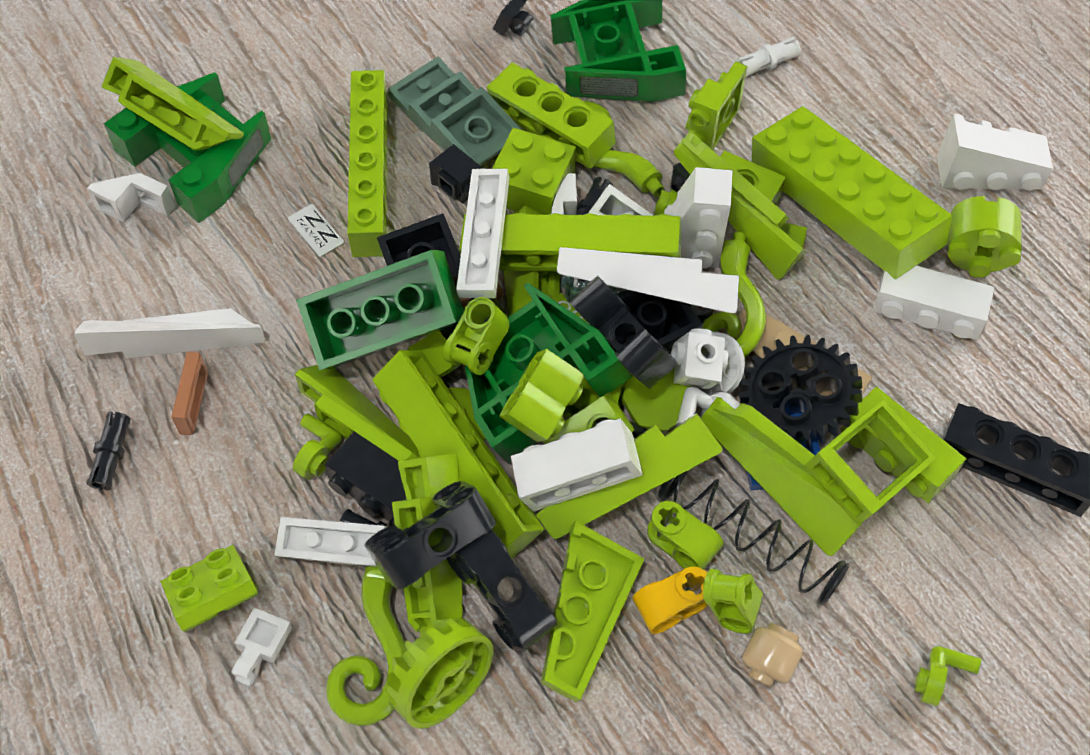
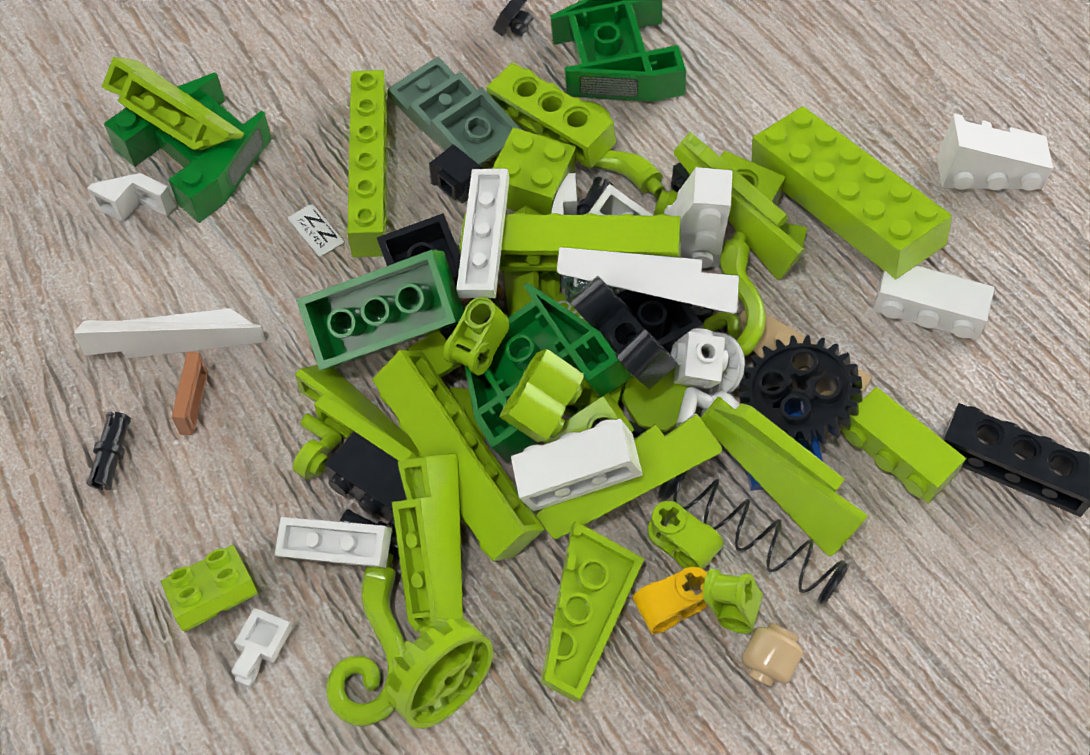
black beam [364,481,496,589] -> none
black beam [446,530,557,652] -> none
lime plate [685,61,748,150] -> none
white pin [735,37,801,77] -> none
lime window [805,399,937,525] -> none
lime plate [914,646,982,707] -> none
lime brick [948,196,1022,278] -> none

